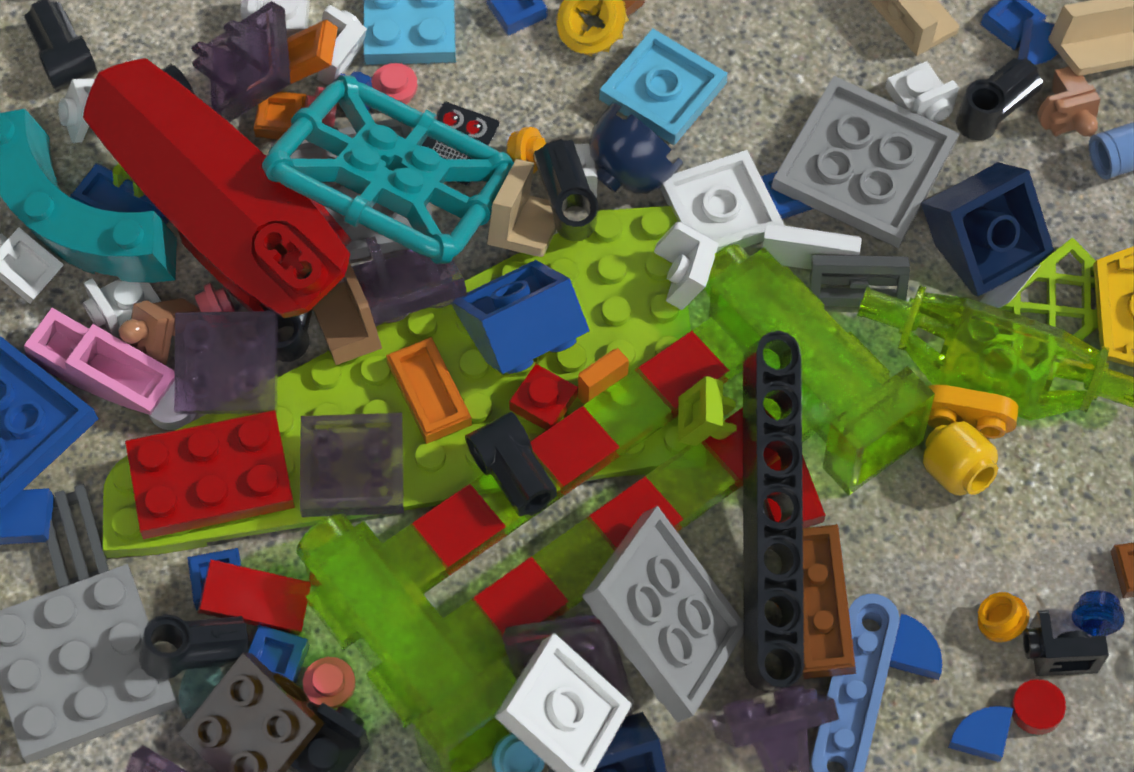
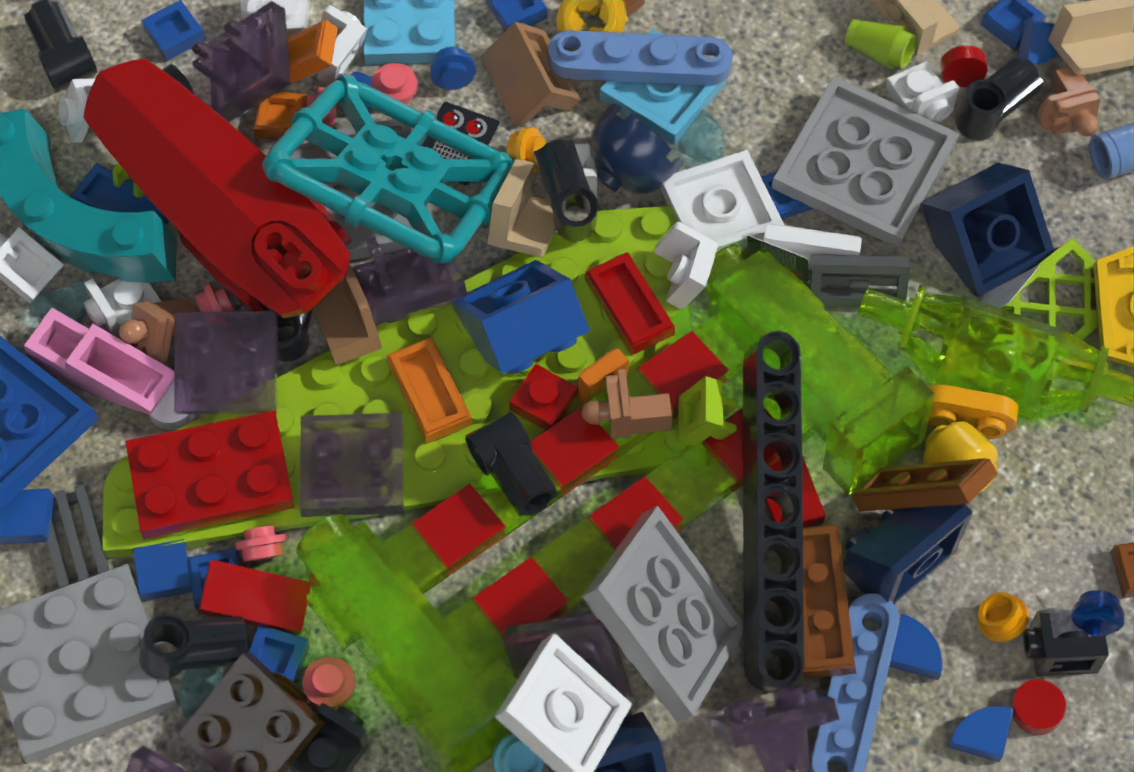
none -> clear light blue tile [29,282,89,323]
none -> blue tile [133,539,192,602]
none -> blue tile [141,0,206,62]
none -> coral plate [235,526,287,562]
none -> blue plate [430,47,476,90]
none -> medium nougat panel [481,22,581,127]
none -> medium blue plate [548,30,733,86]
none -> nougat piece [581,368,672,438]
none -> red tile [585,252,675,355]
none -> clear light blue tile [678,109,725,164]
none -> black sticker [747,235,809,282]
none -> dark blue slope [843,504,973,604]
none -> lime cone [845,19,917,70]
none -> dark orange tile [852,458,998,512]
none -> red tile [940,45,988,88]

